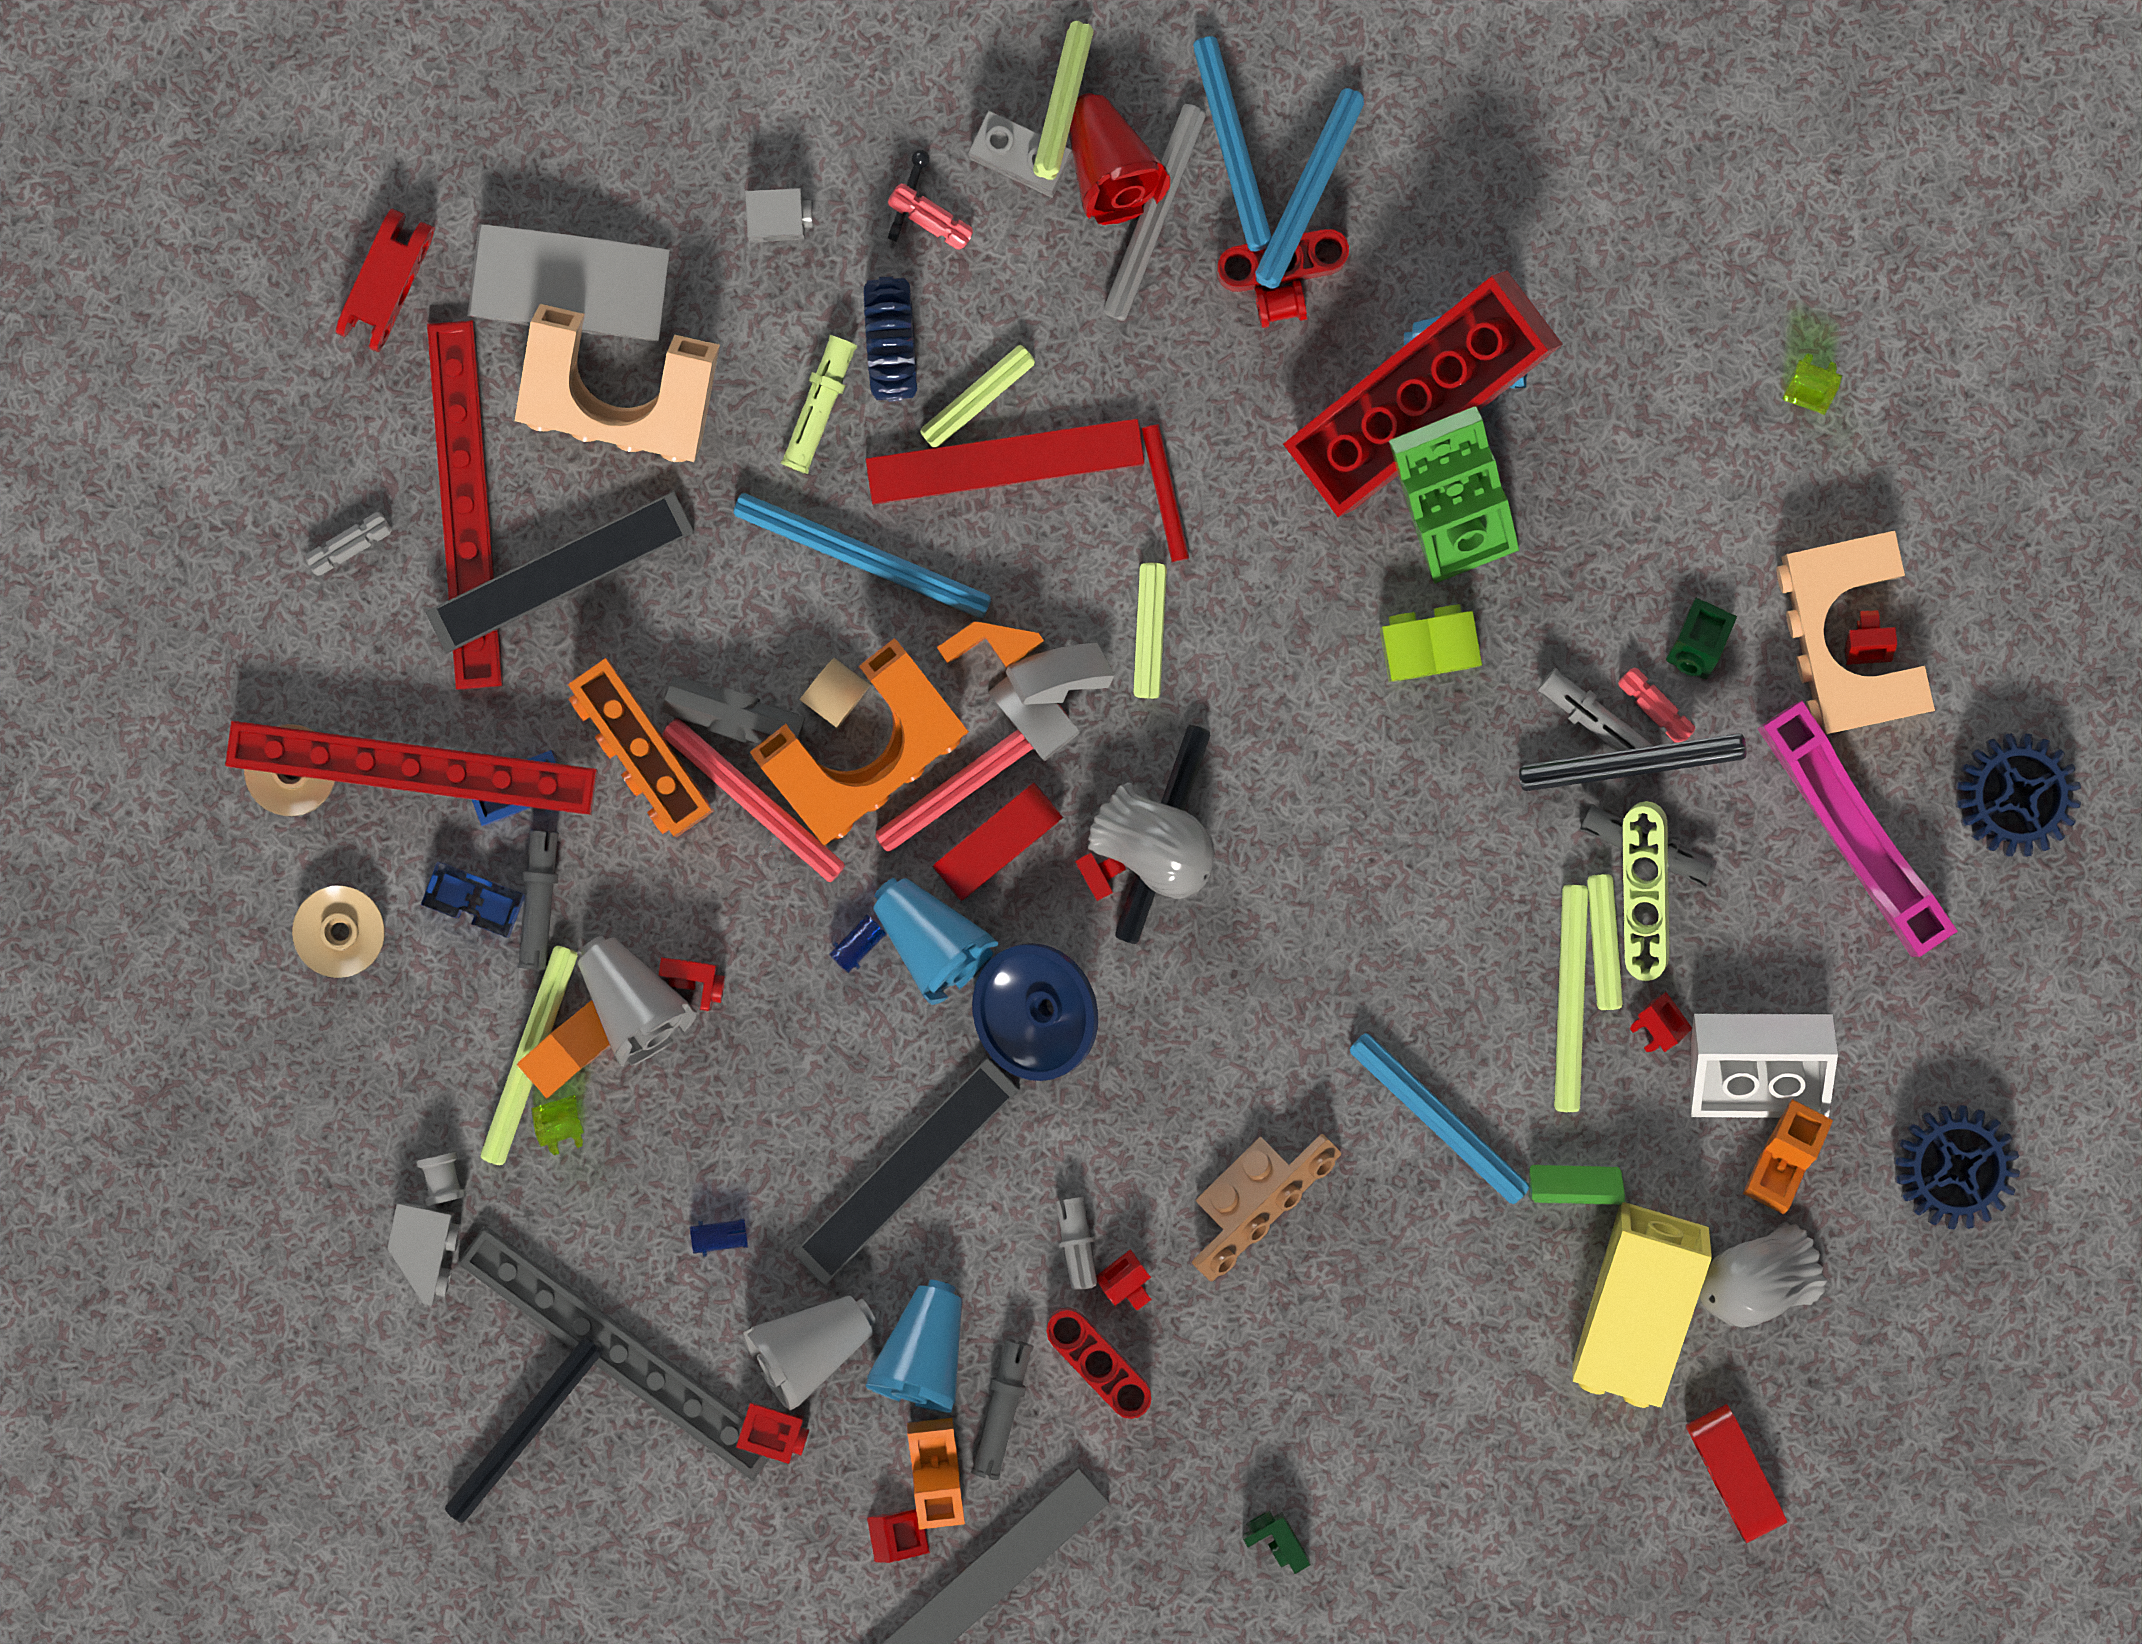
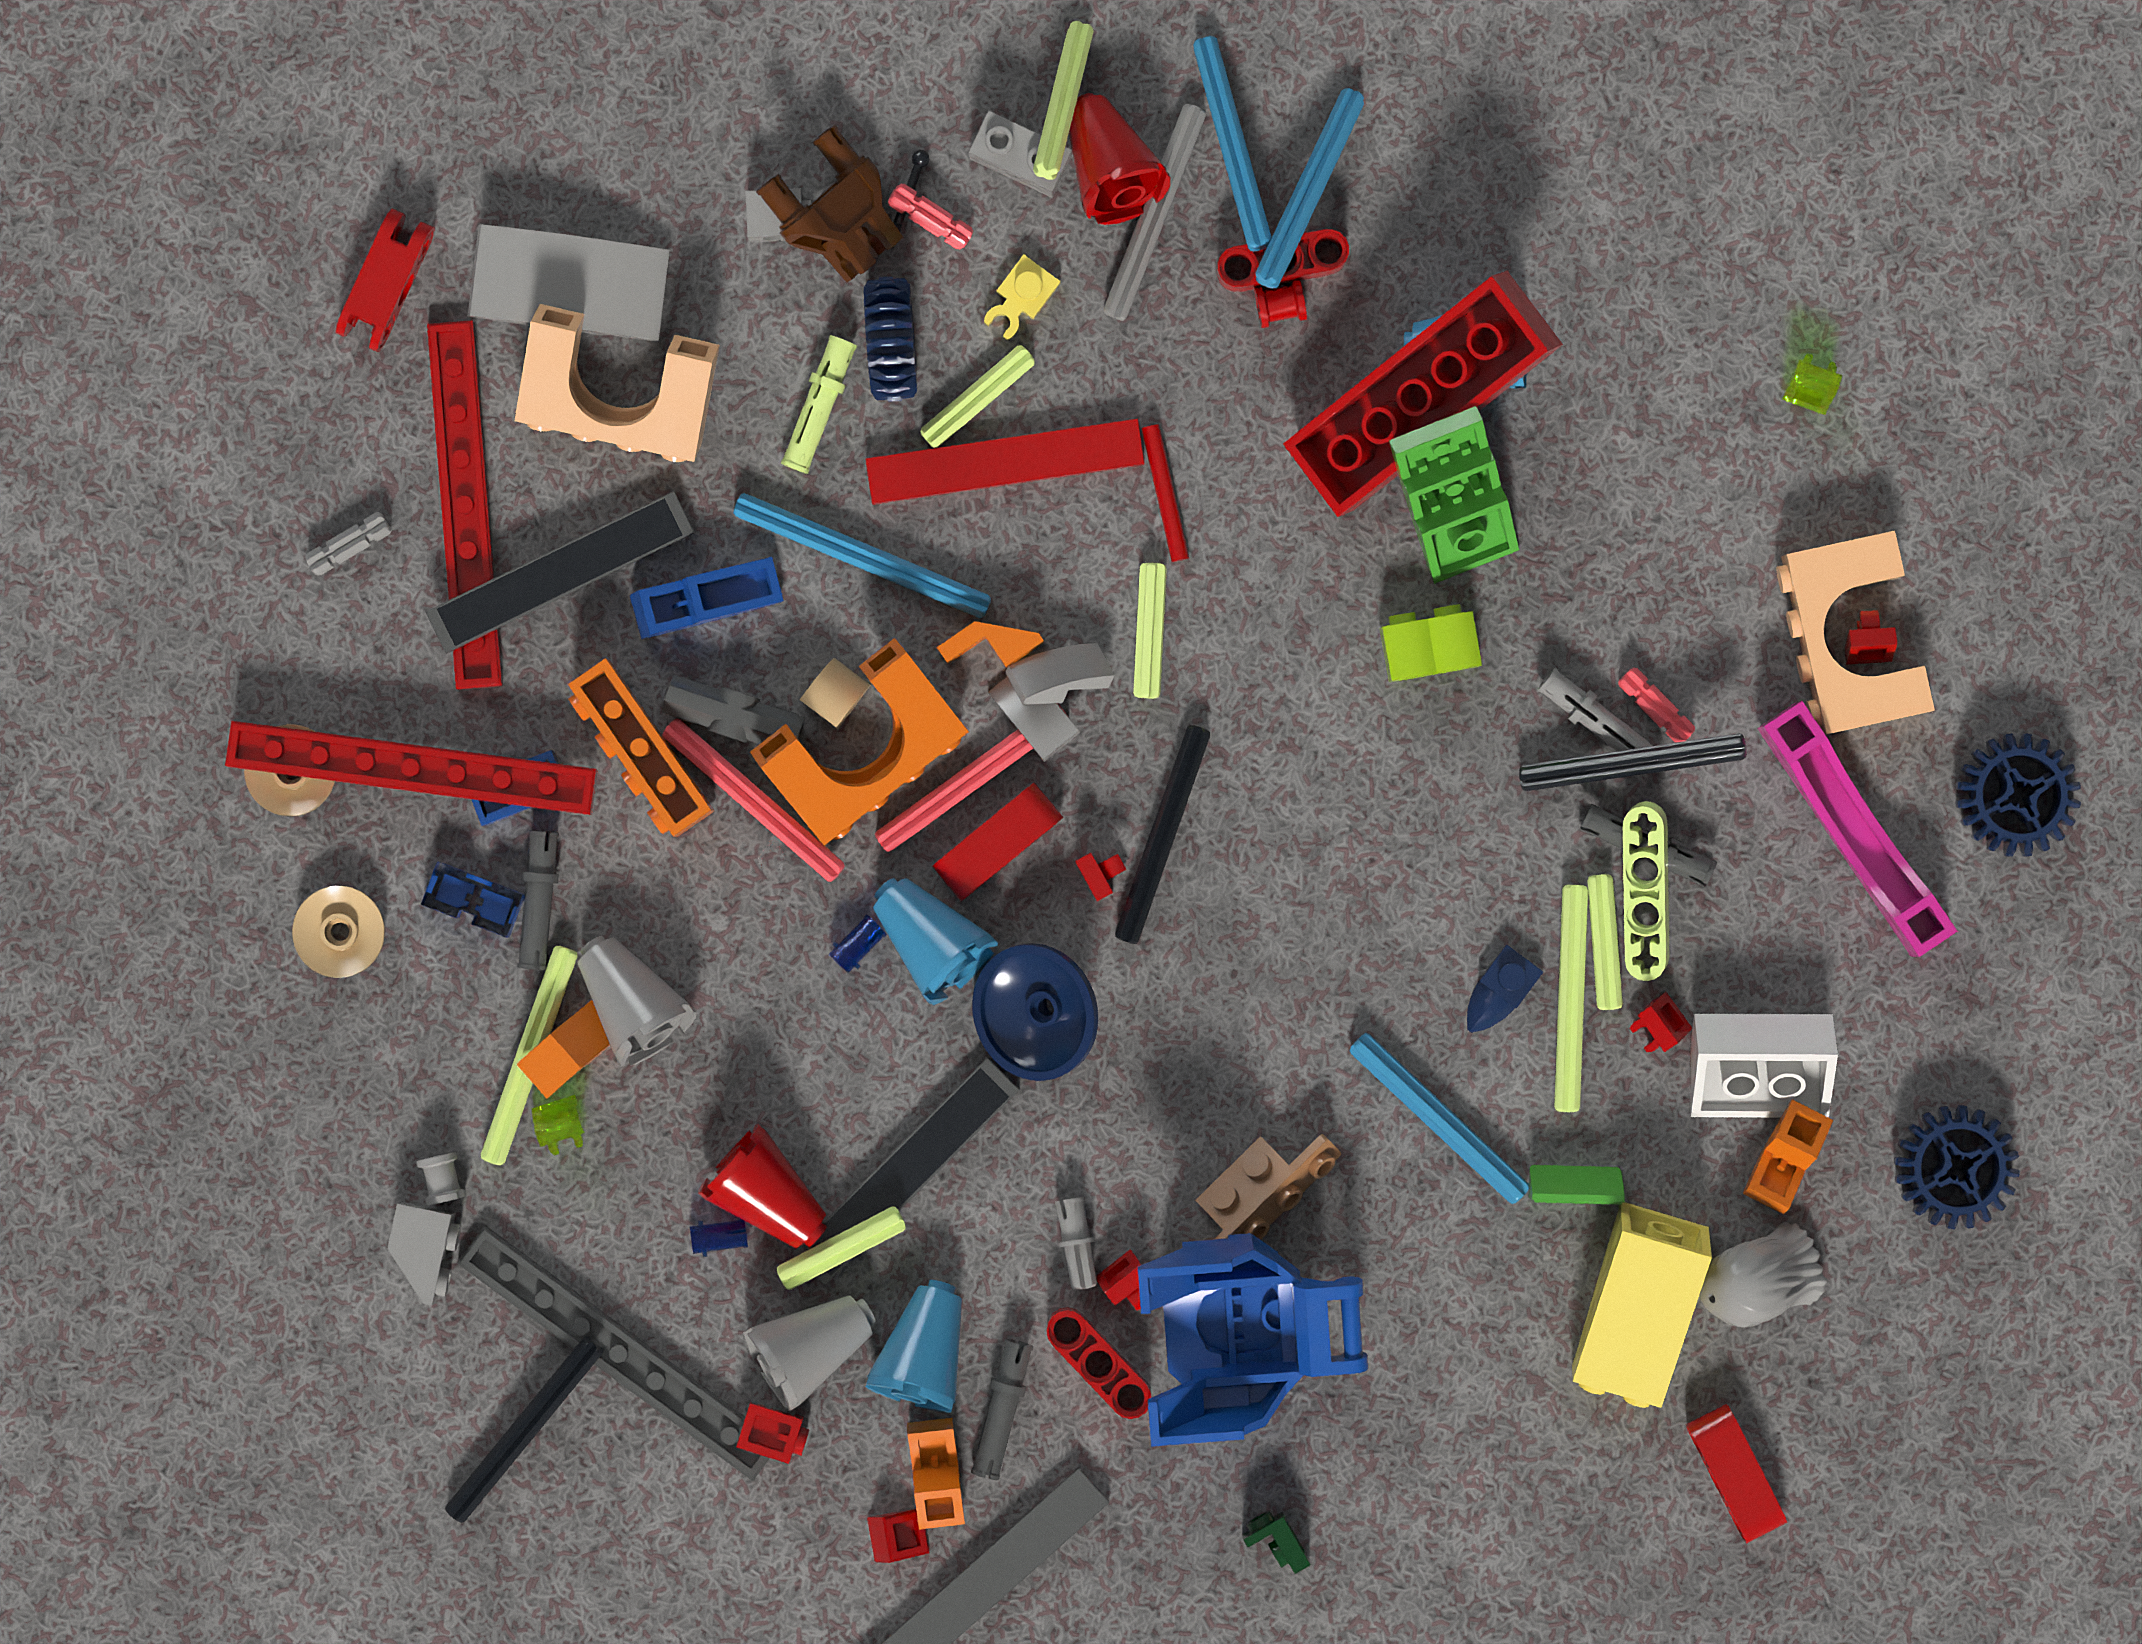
red bracket [658,957,725,1011] -> none
light grey piece [1088,782,1215,899] -> none
dark green bracket [1666,597,1737,679] -> none
none -> blue slope [630,557,784,640]
none -> red cone [698,1124,827,1248]
none -> reddish brown connector [756,124,904,283]
none -> yellowish green axle [777,1207,906,1290]
none -> light yellow plate [984,254,1061,341]
none -> blue piece [1138,1233,1368,1447]
none -> dark blue plate [1467,944,1543,1033]

